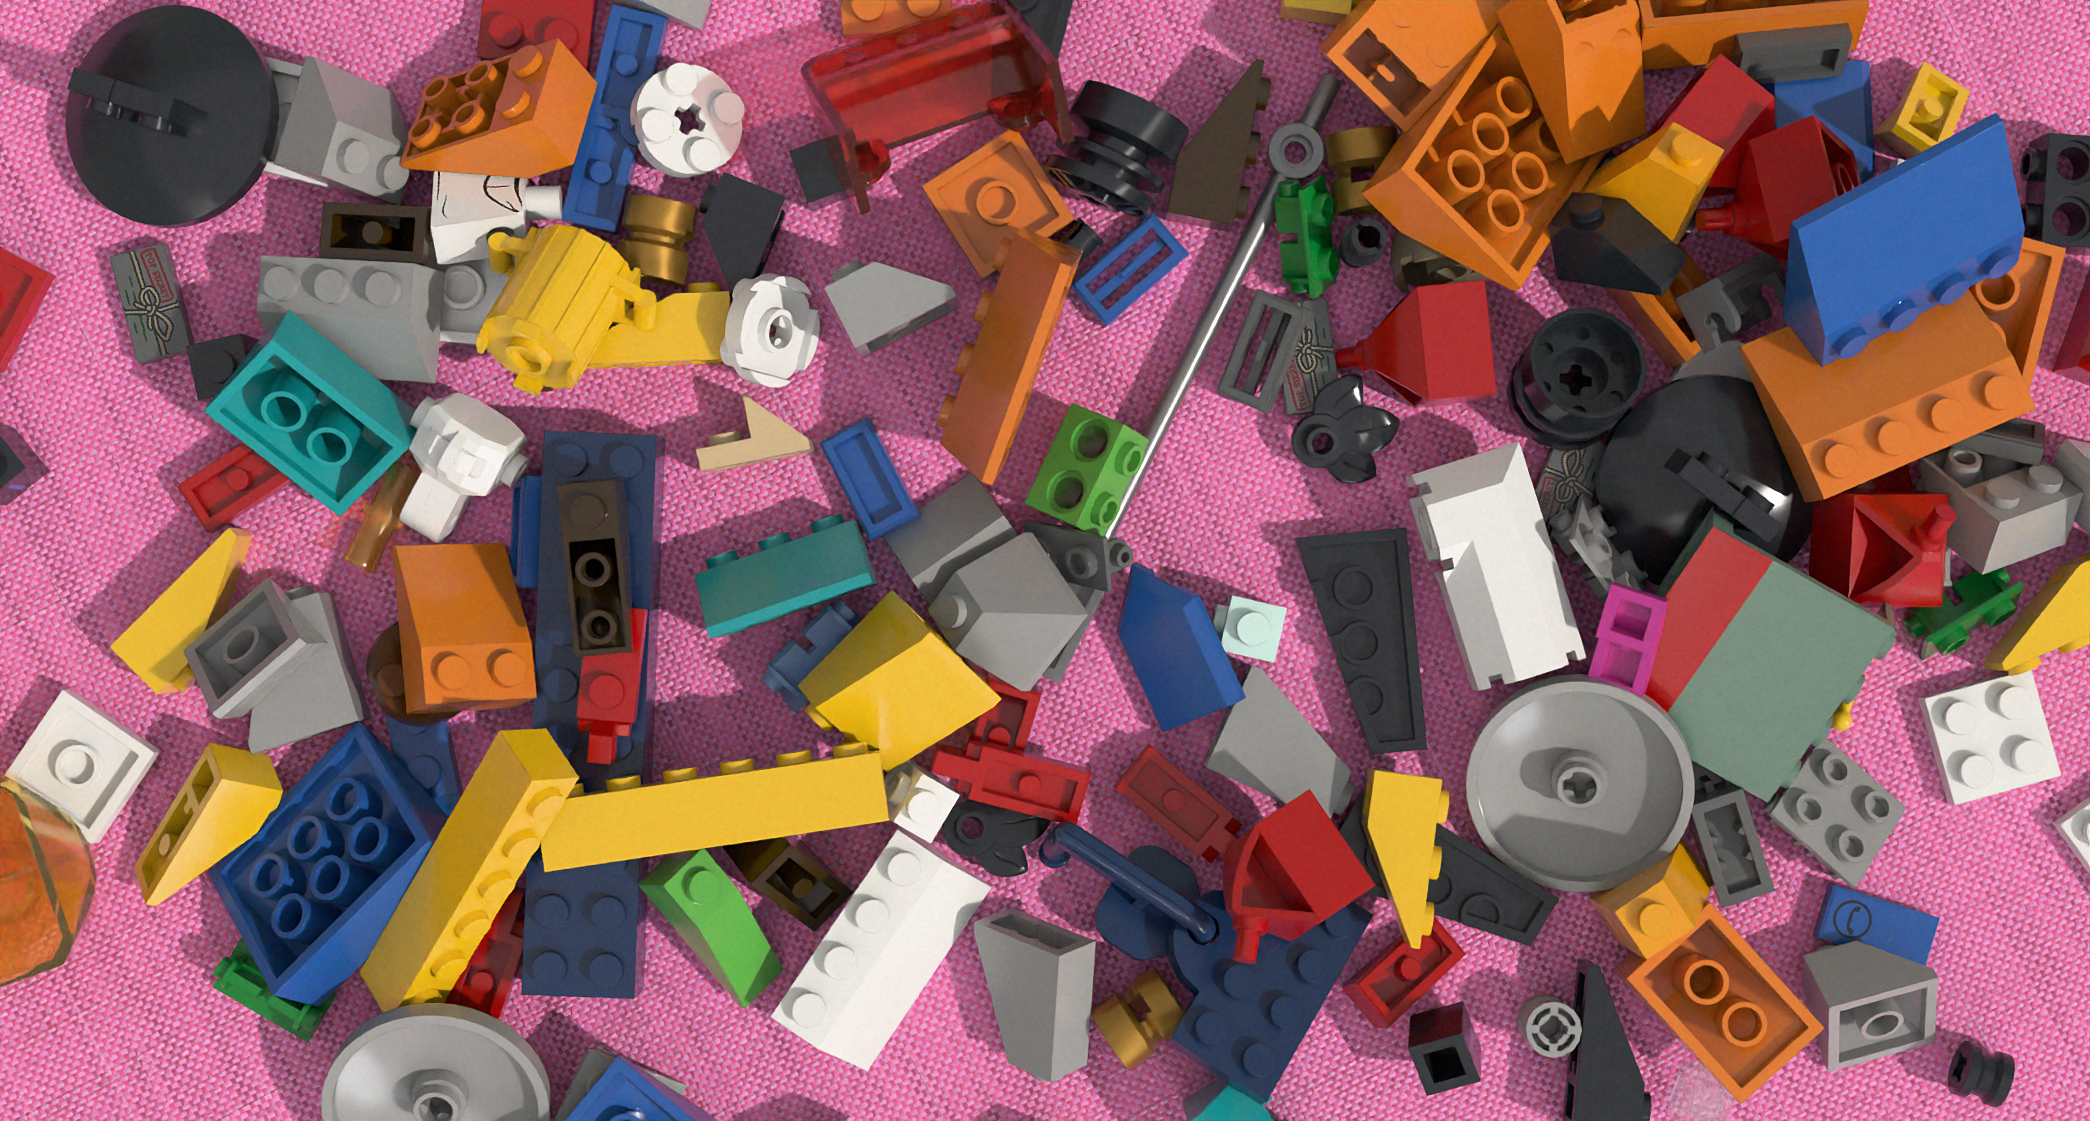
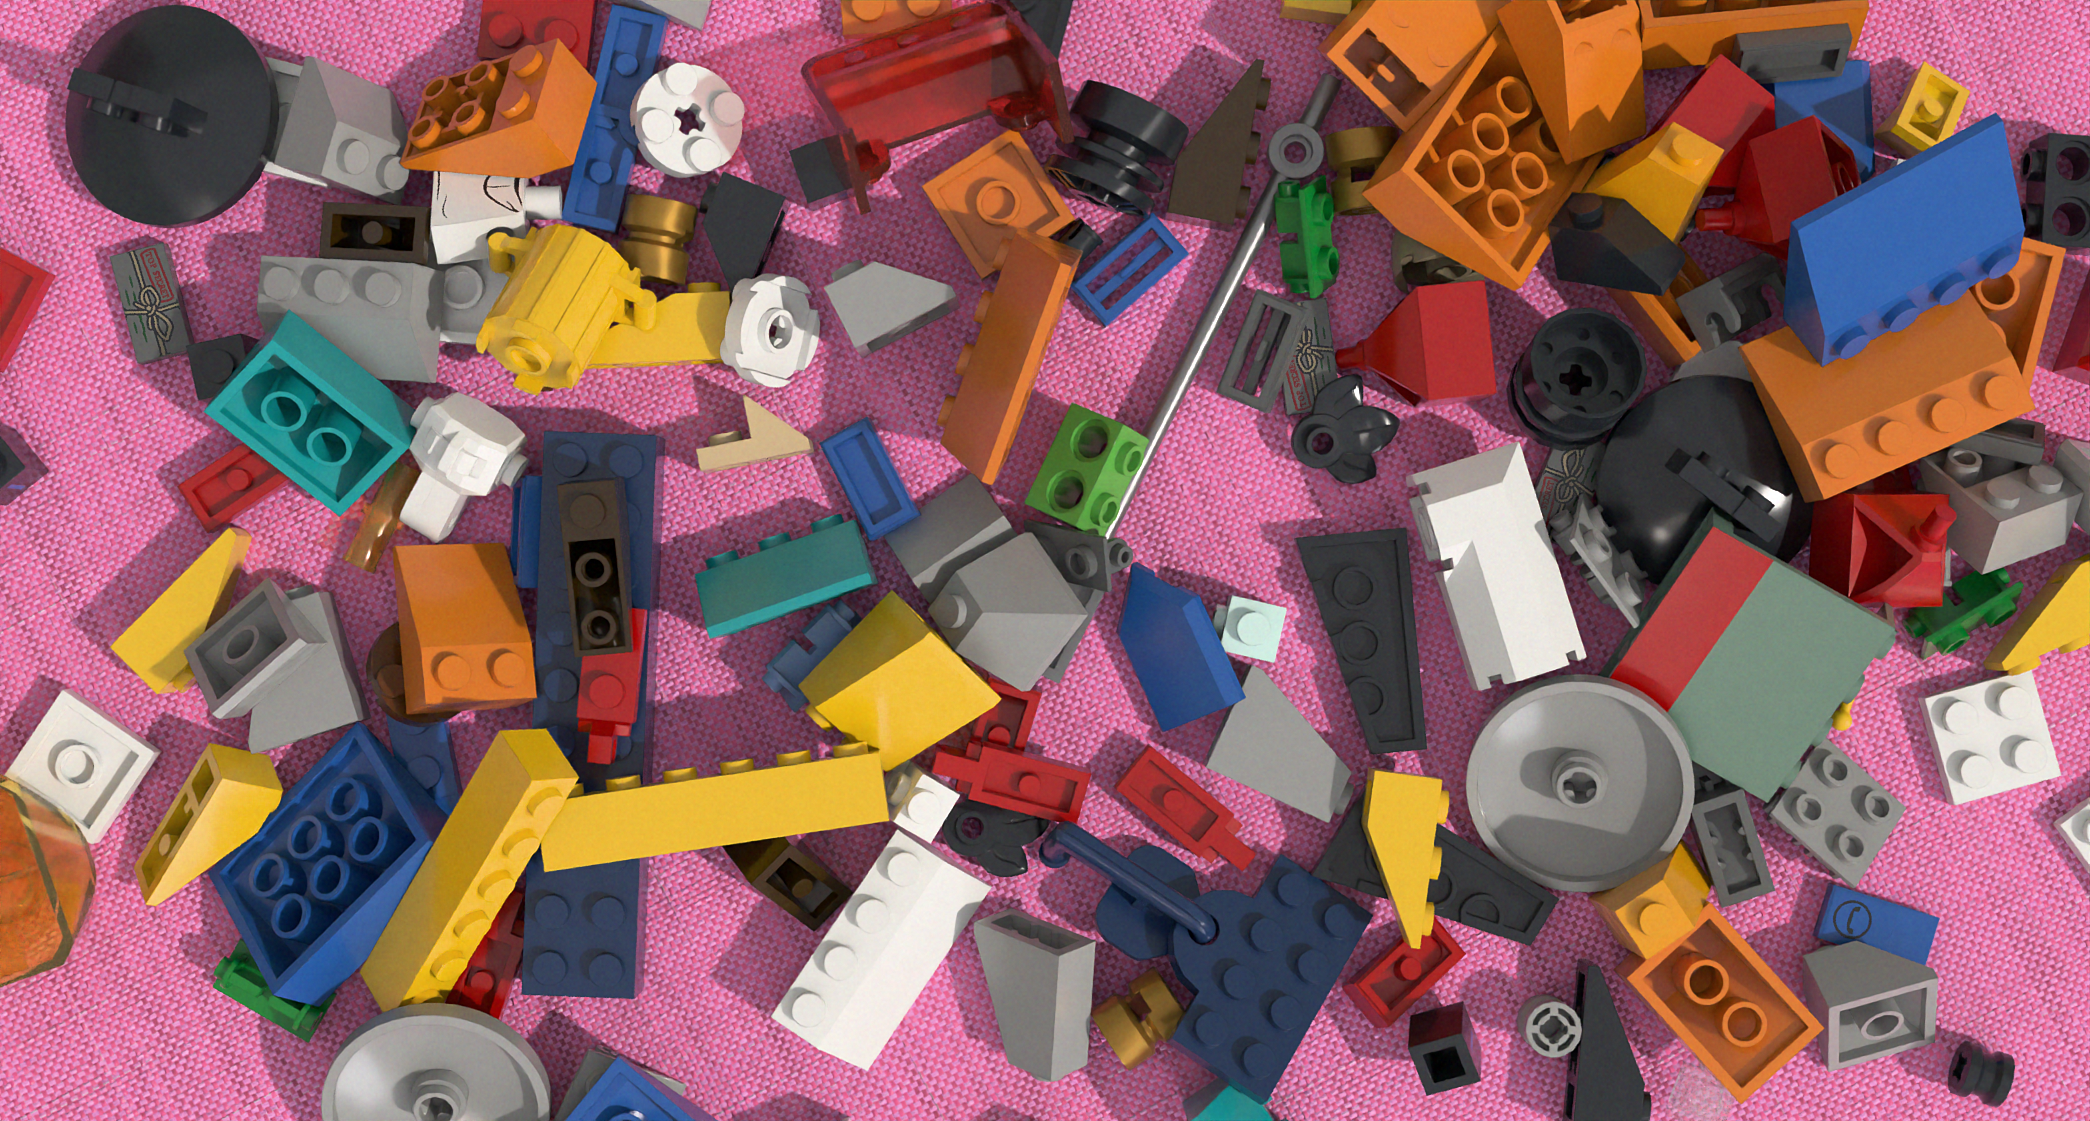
bright green slope [638,848,783,1009] -> none
red piece [1223,789,1375,964] -> none
black pin [1339,218,1388,269] -> none
dark pink slope [1587,582,1669,697] -> none

